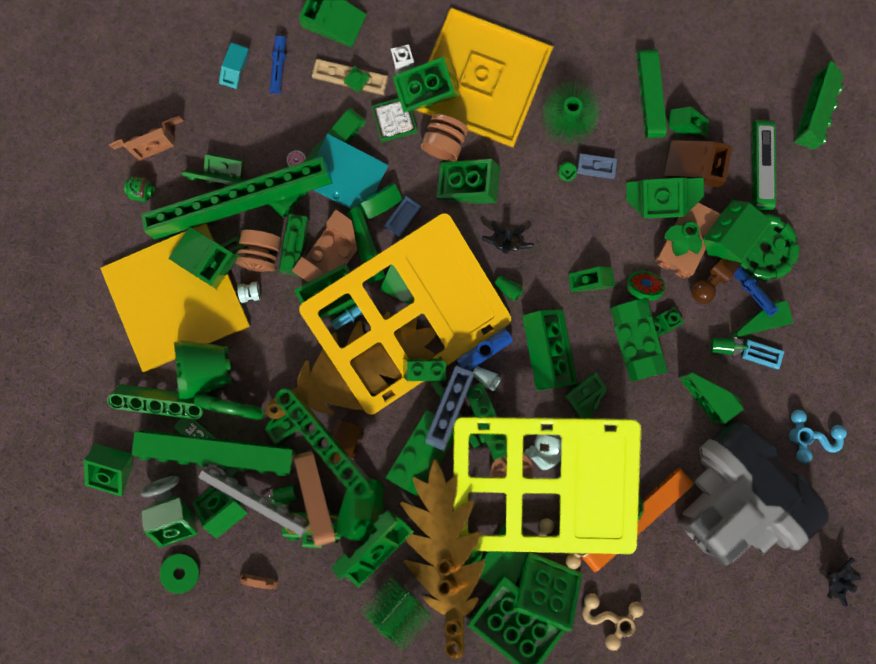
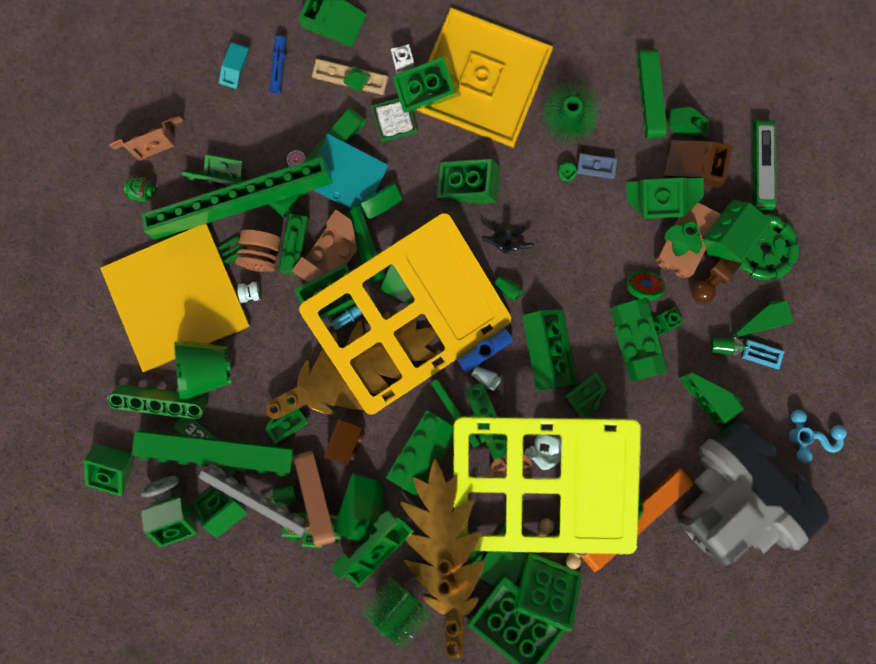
green tile [159,553,200,594] -> none
green slope [168,227,237,290] -> none
green plate [194,395,265,420] -> none
nougat tile [239,573,278,589] -> none
green beam [276,389,375,498] -> none
medium blue tile [384,196,421,238] -> none
green brick [403,358,446,381] -> none
nougat wheel [421,114,468,162] -> none
sand blue brick [426,366,474,450] -> none
green slope [569,266,615,293] -> none
tan piece [582,593,644,651] -> none
blue pin [734,266,779,316] -> none
green slope [794,61,844,149] -> none
black piece [826,558,862,607] -> none

